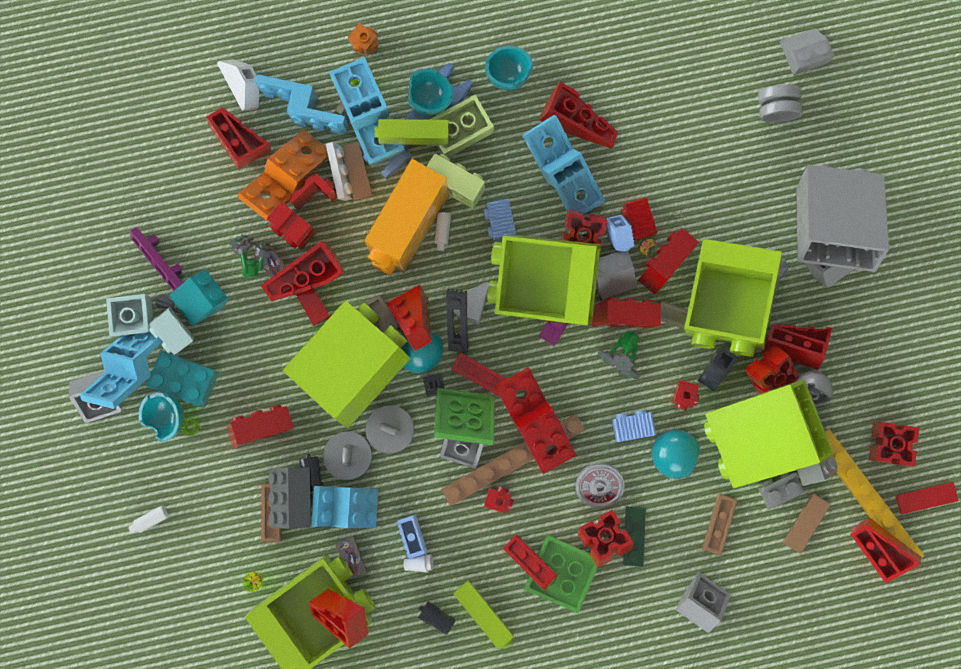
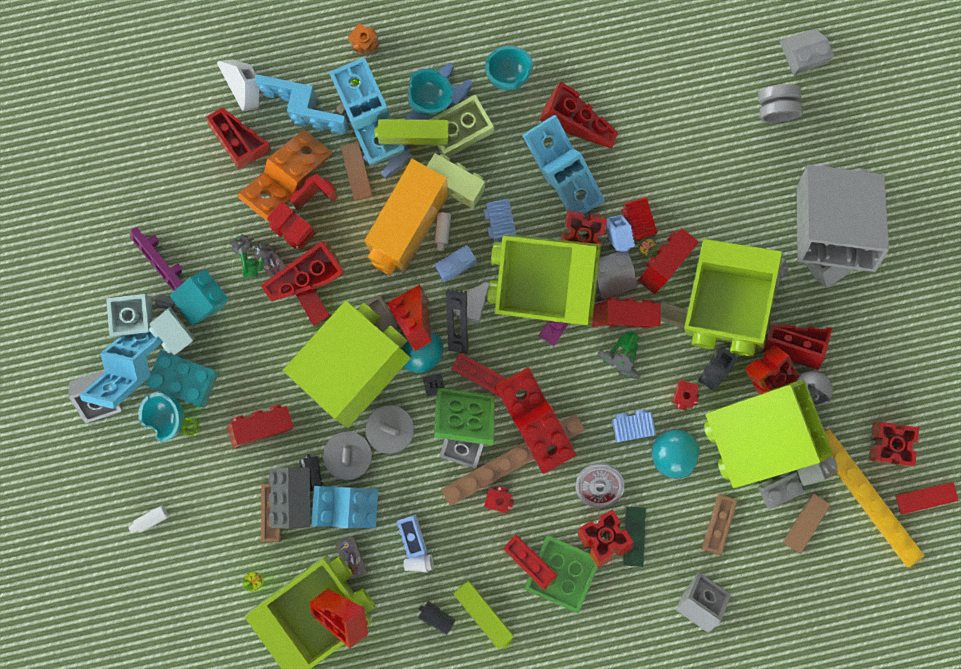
white plate [326,142,352,201] -> none
red wedge [850,518,922,583] -> none
none -> light blue brick [435,245,477,283]

